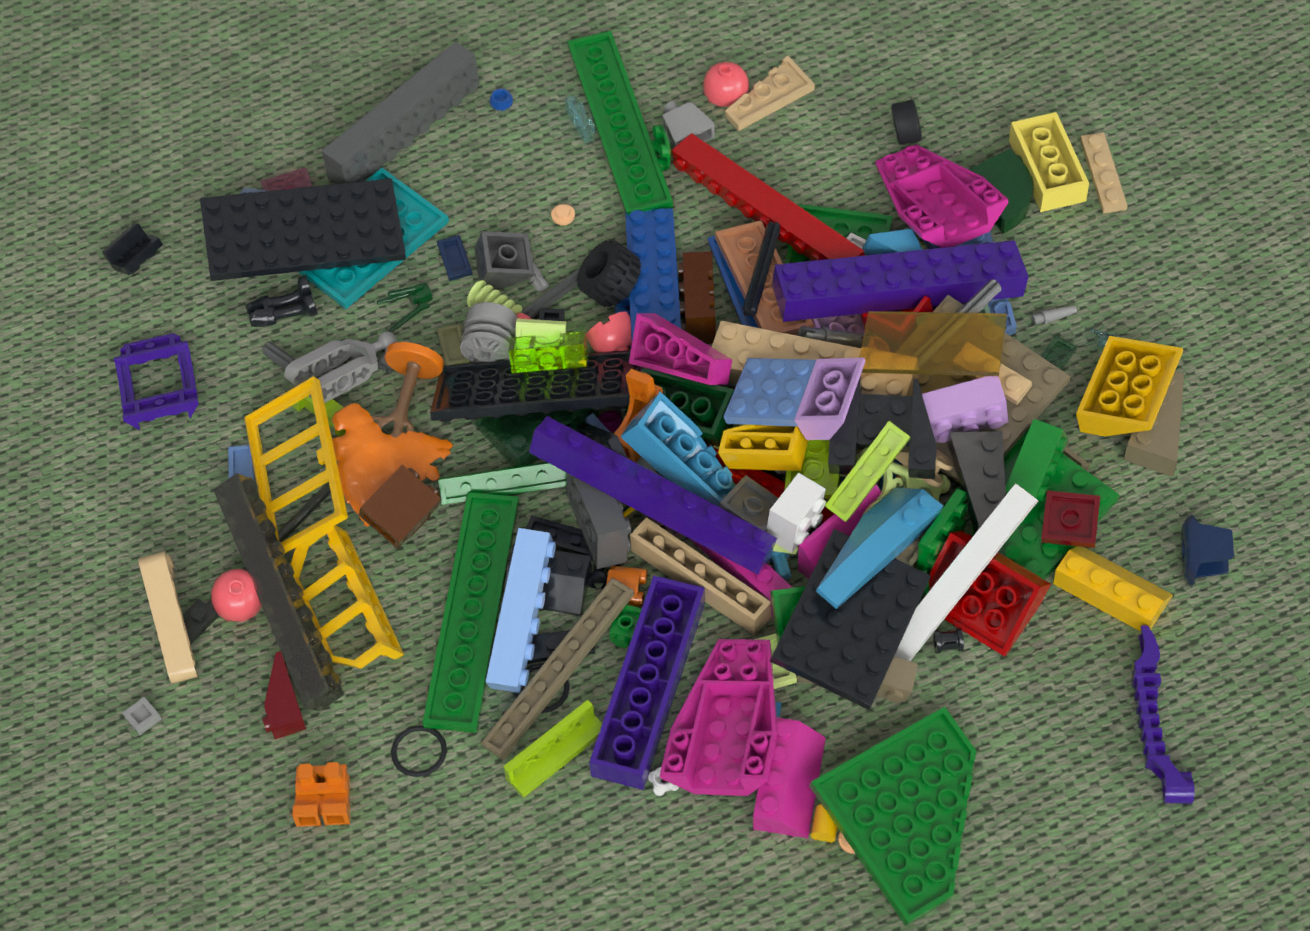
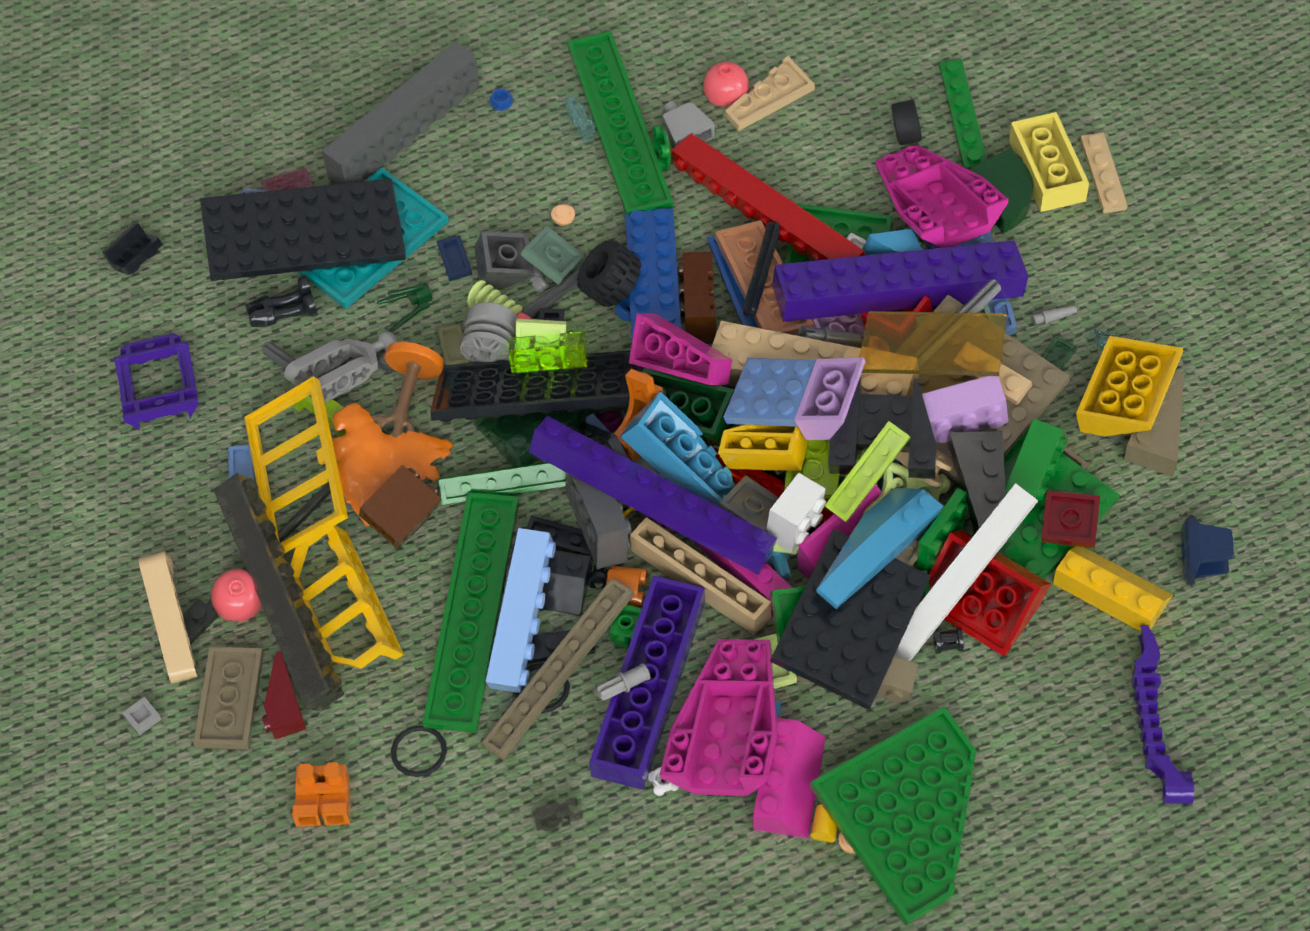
lime fence [503,700,602,798] -> none
coral cylinder [586,312,632,353] -> none
none -> dark tan plate [193,647,264,750]
none -> sand green plate [520,226,584,285]
none -> clear smoke plate [532,797,583,831]
none -> light grey axle [596,664,650,701]
none -> green plate [939,59,987,169]

